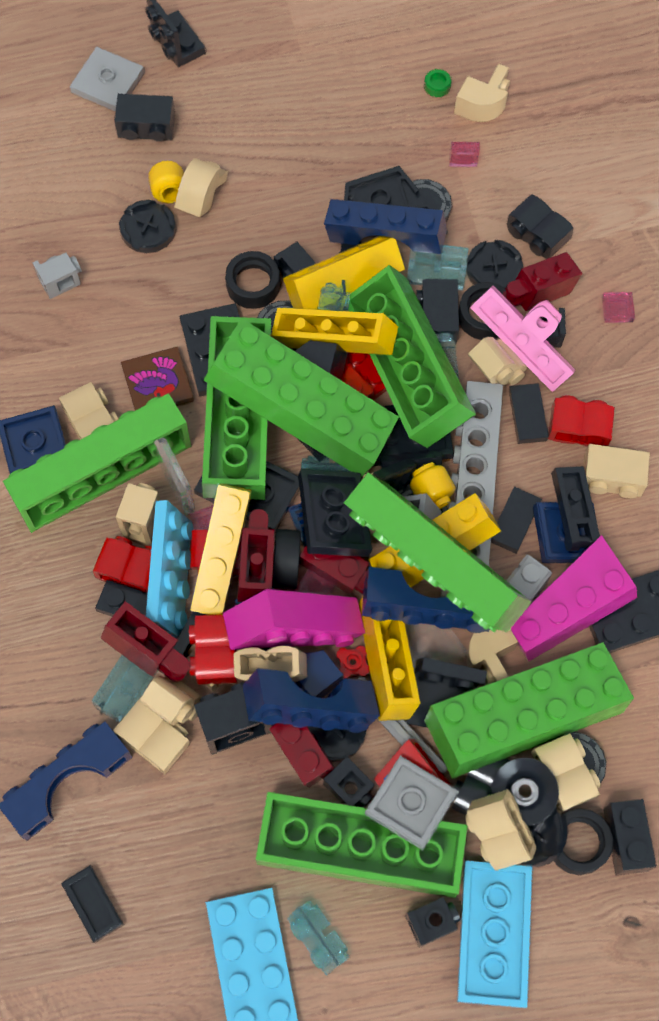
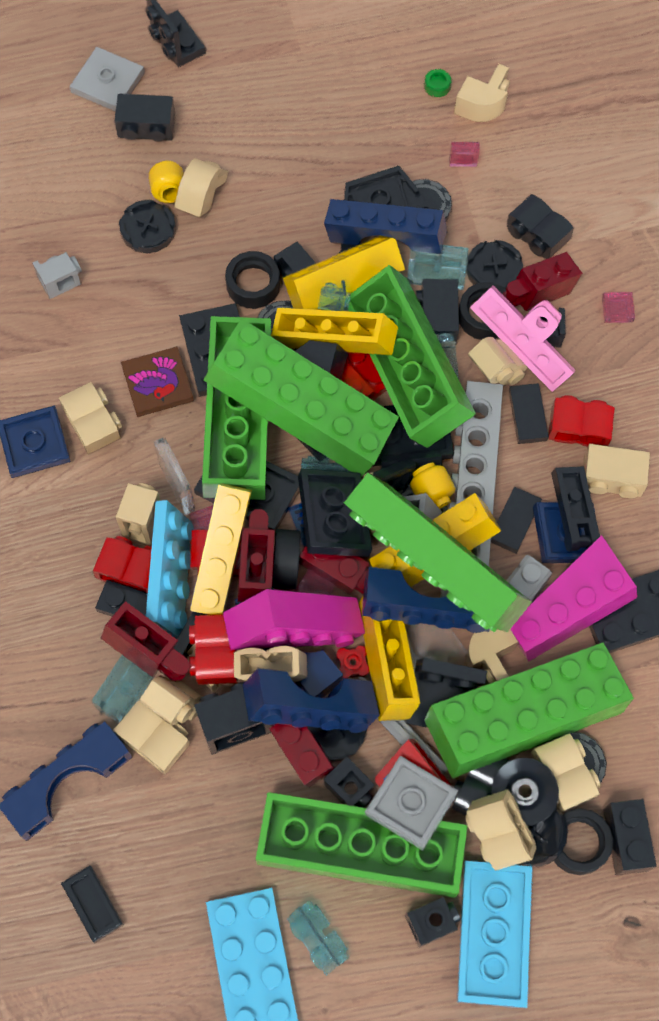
bright green brick [3,393,191,533] -> none

